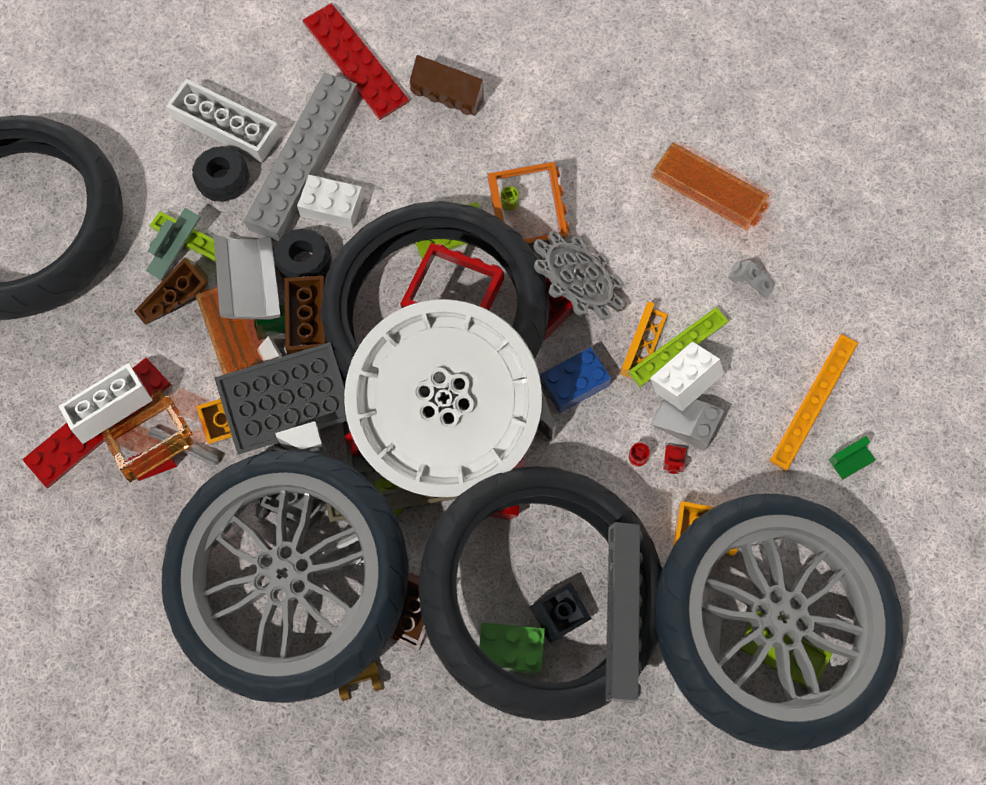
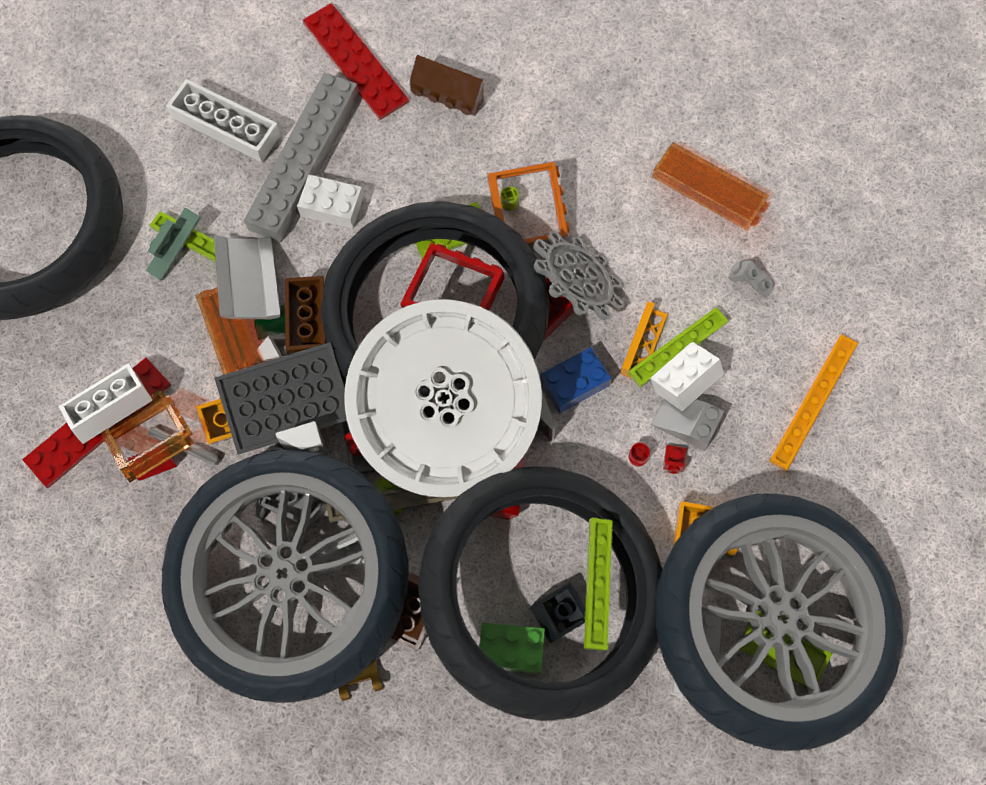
reddish brown wedge [134,257,208,325] -> none
black tyre [192,146,249,202] -> none
black tyre [274,228,332,279] -> none
dark grey brick [606,522,642,703] -> none
green panel [829,436,876,480] -> none
none -> lime plate [584,518,612,651]

